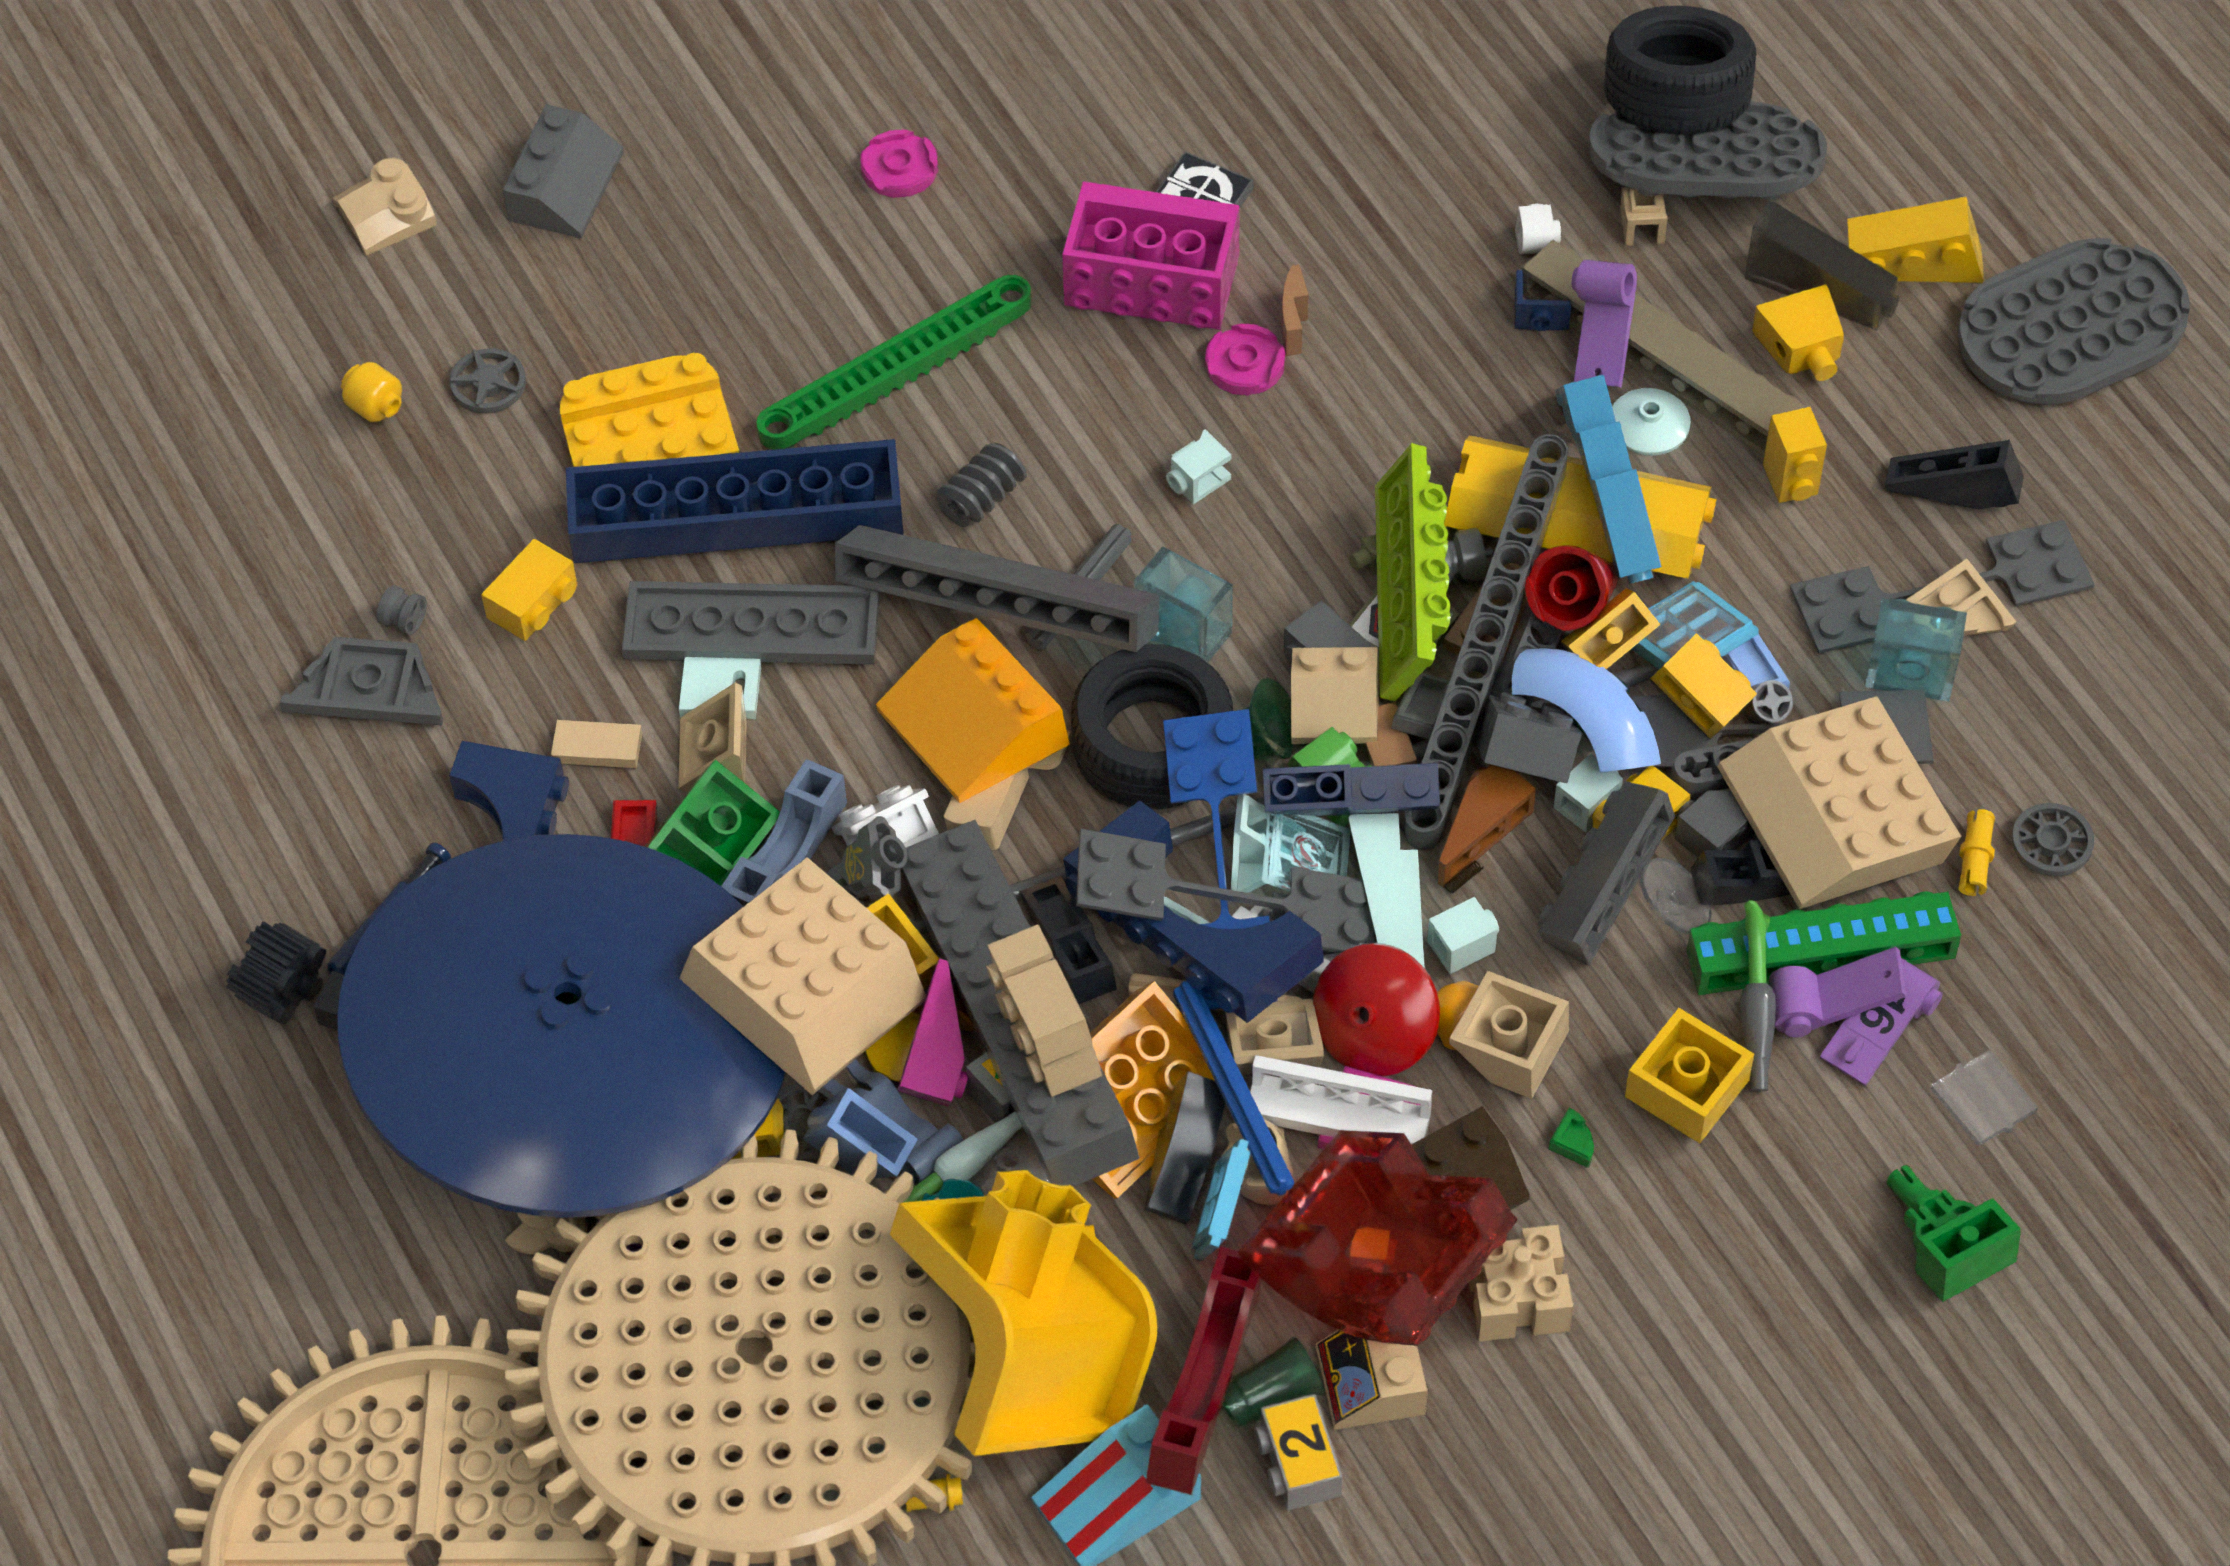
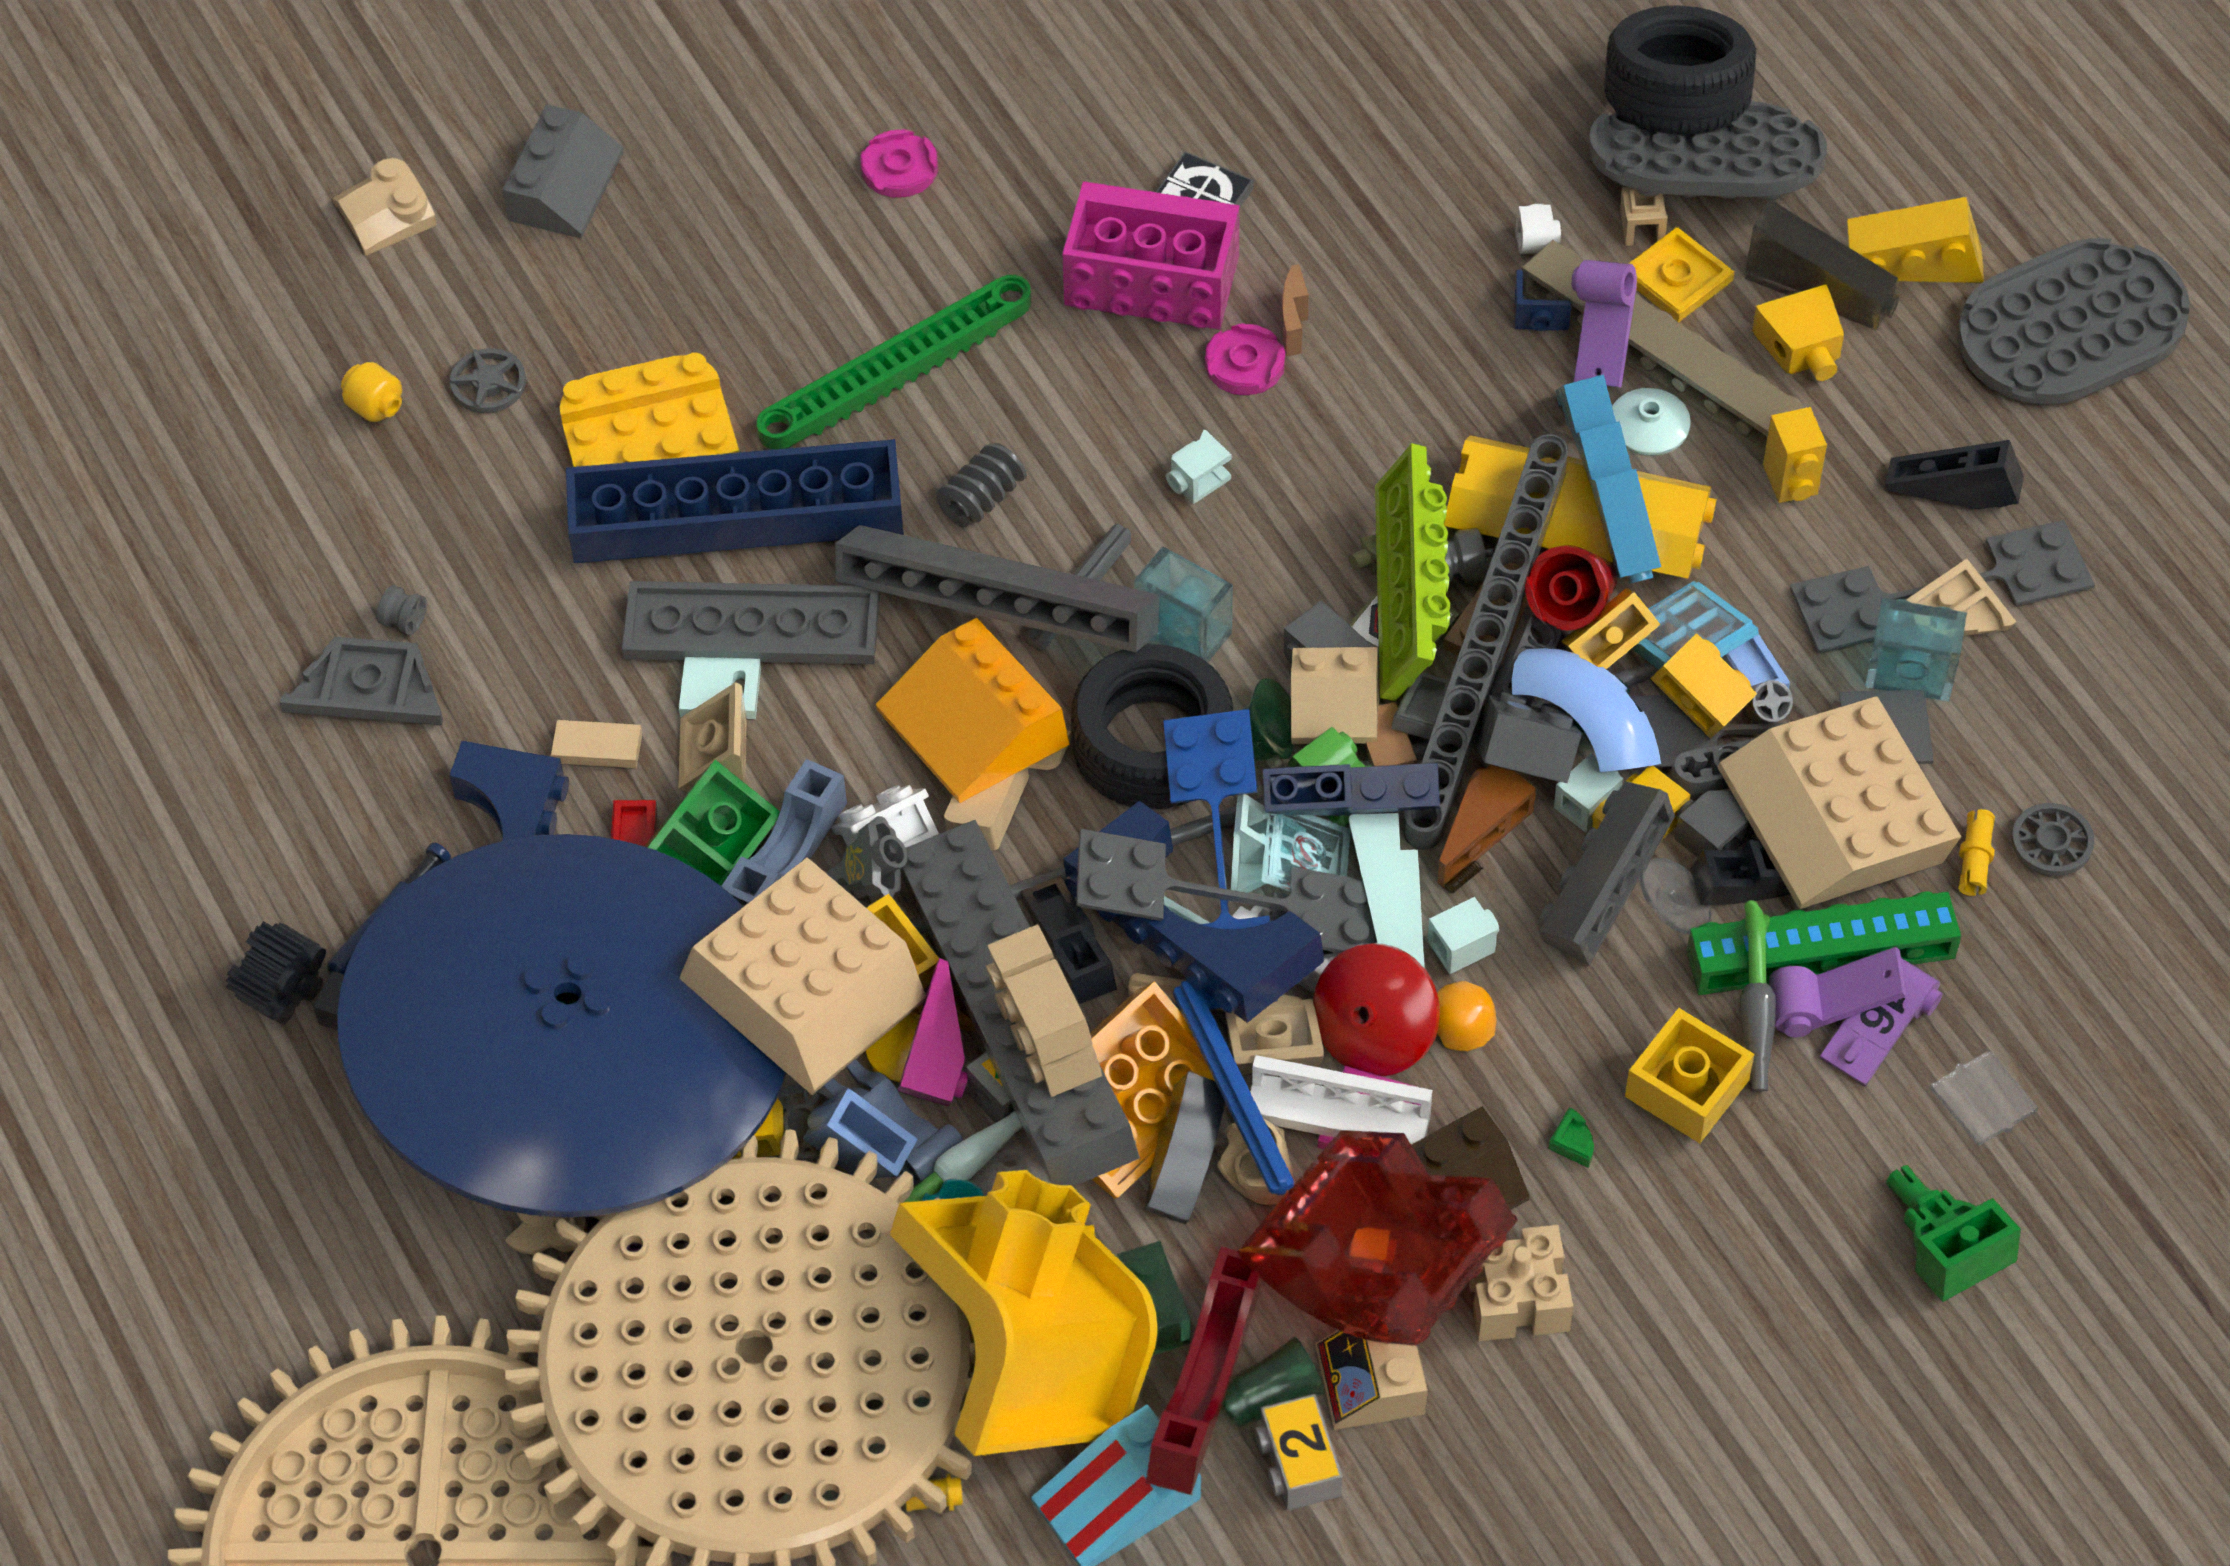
yellow brick [481,538,578,641] -> none
medium azure piece [1192,1139,1251,1261] -> none
tan slope [1449,971,1569,1099] -> none
none -> clear green brick [1117,1241,1191,1356]
none -> yellow tile [1629,227,1735,323]

